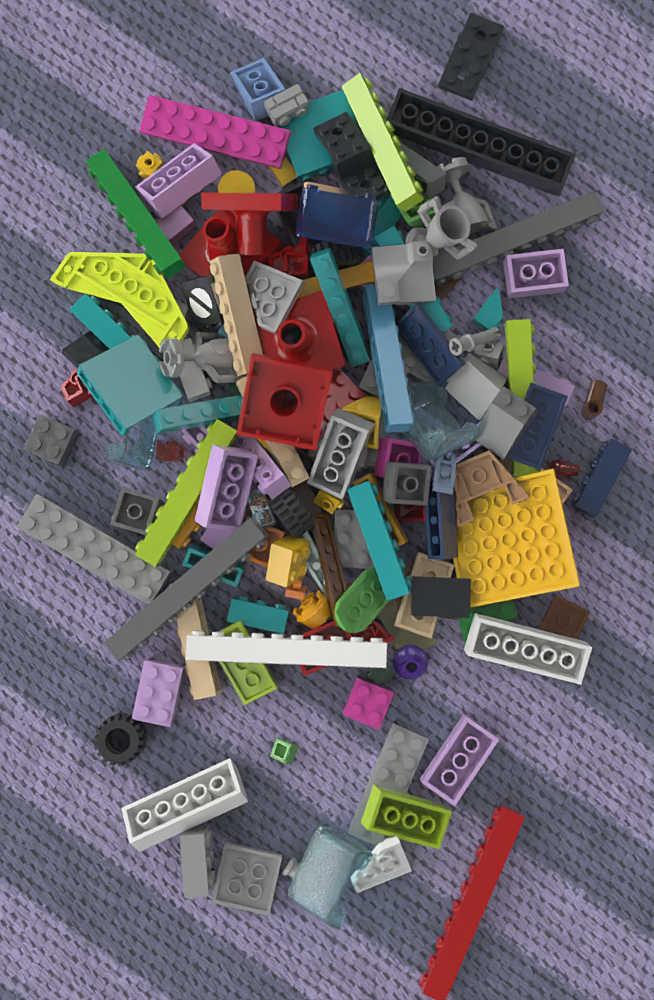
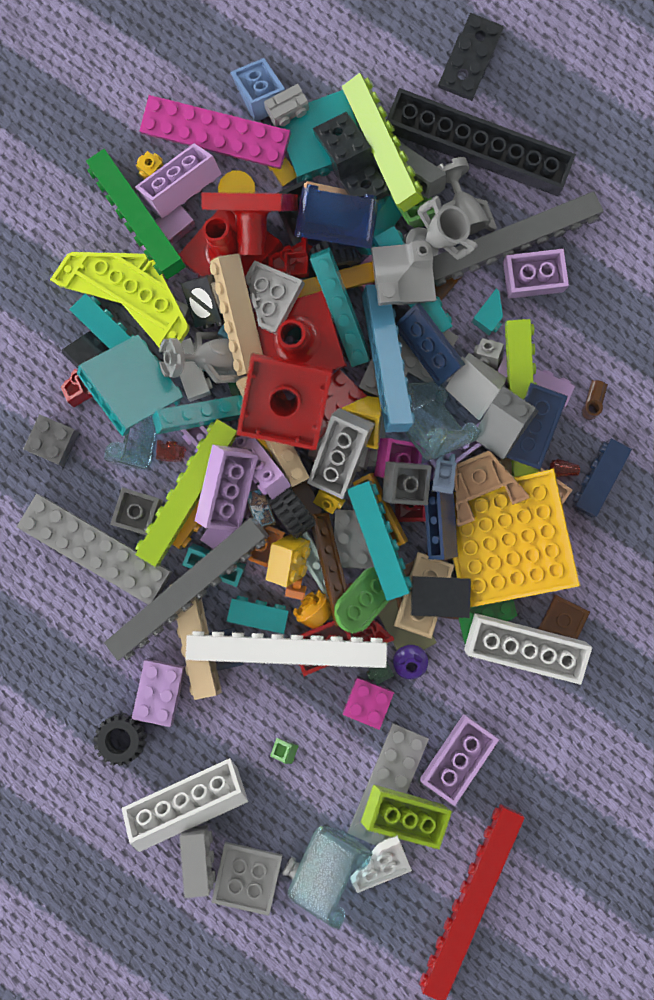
lime tile [218,620,279,705] -> none
light grey pin [449,327,501,356] -> none

